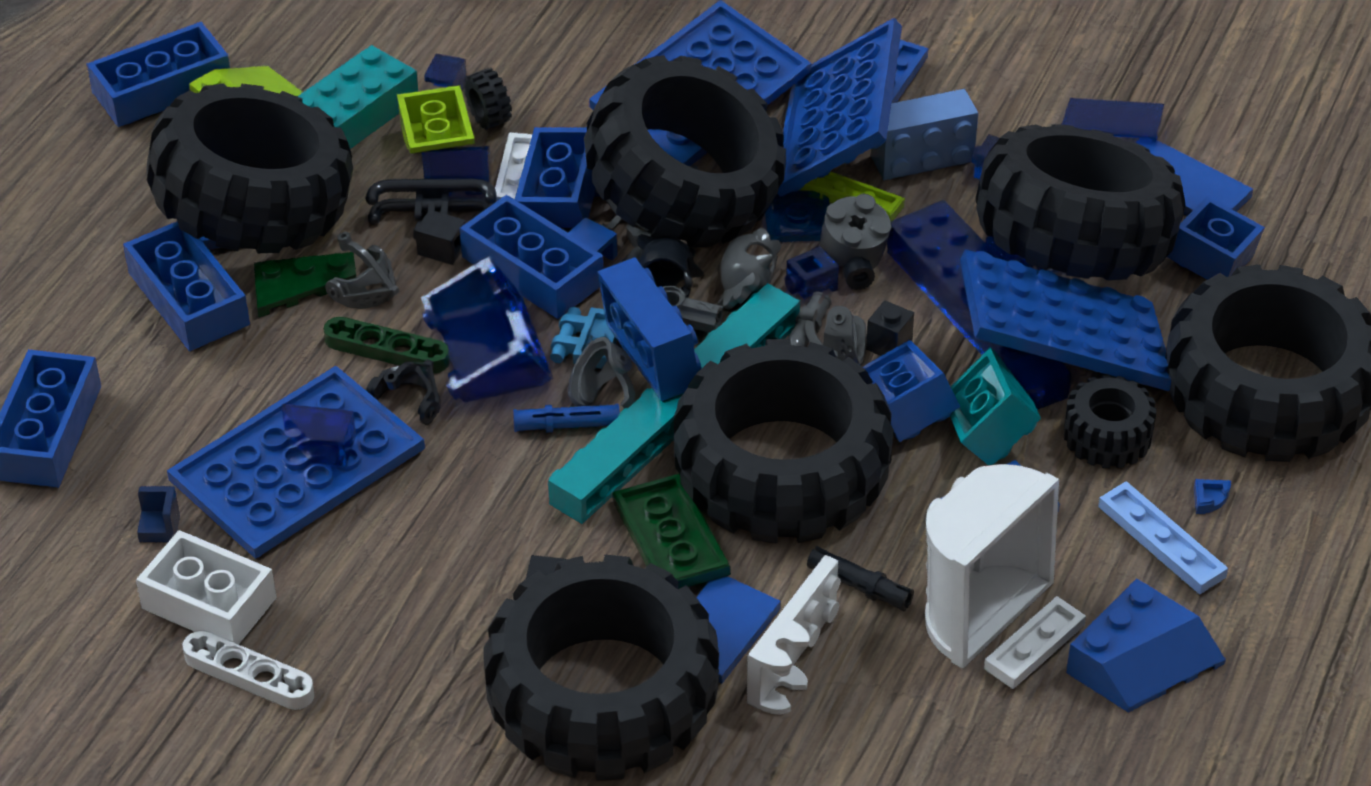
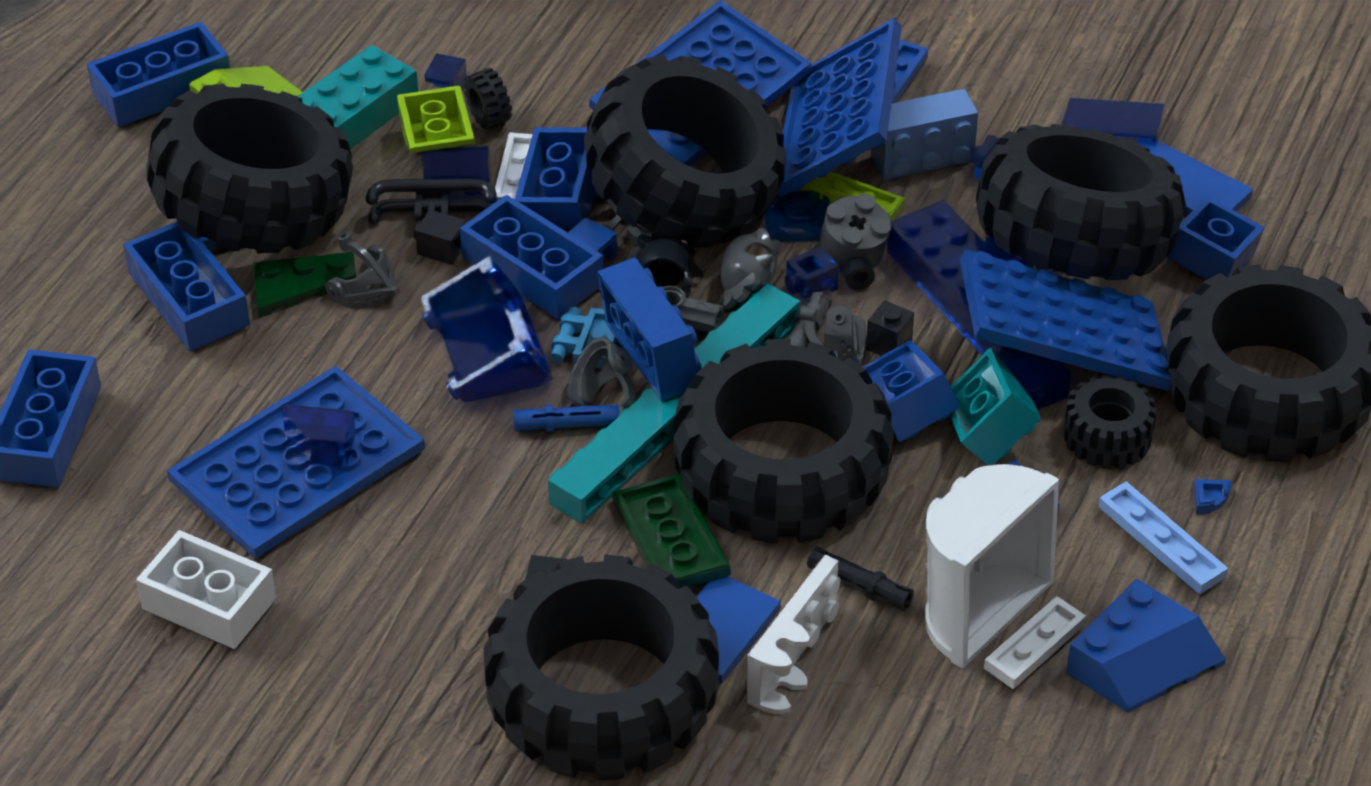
dark blue panel [137,486,180,542] -> none
white beam [183,631,314,710] -> none
dark green beam [323,317,450,374] -> none
black helmet [366,359,441,425] -> none

